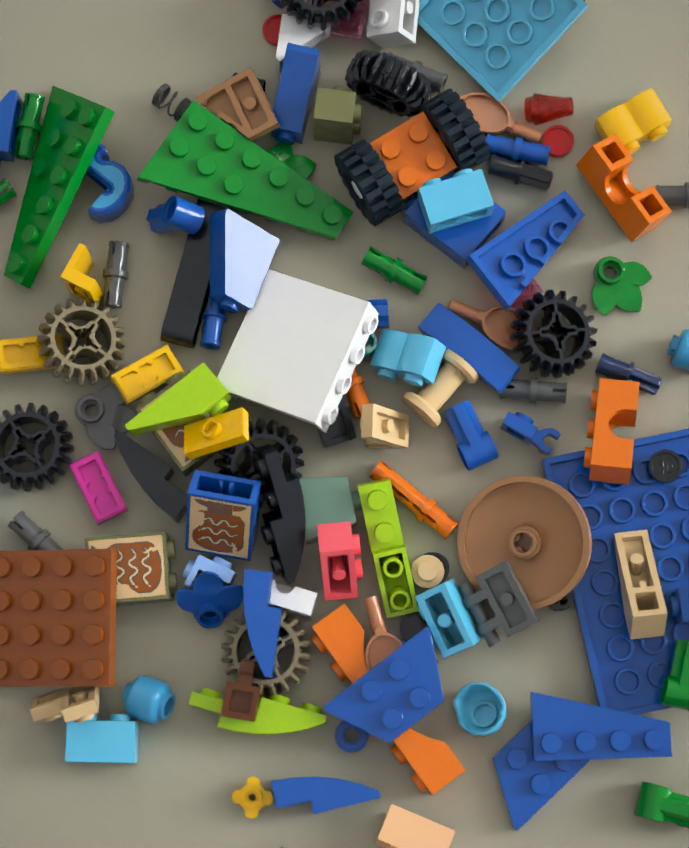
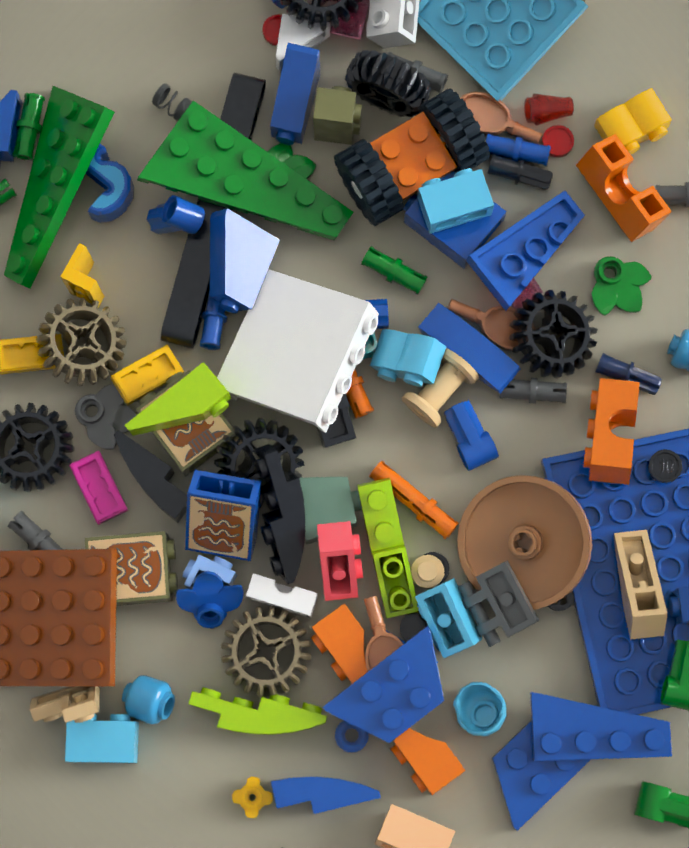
dark grey pin [101,240,130,308] -> none
yellow plate [184,407,249,459] -> none
medium nougat wing [196,68,280,141] -> none
reddish brown plate [221,659,262,722] -> none
blue slope [243,569,282,679] -> none
tan plate [360,404,409,449] -> none
blue plate [500,412,561,455] -> none

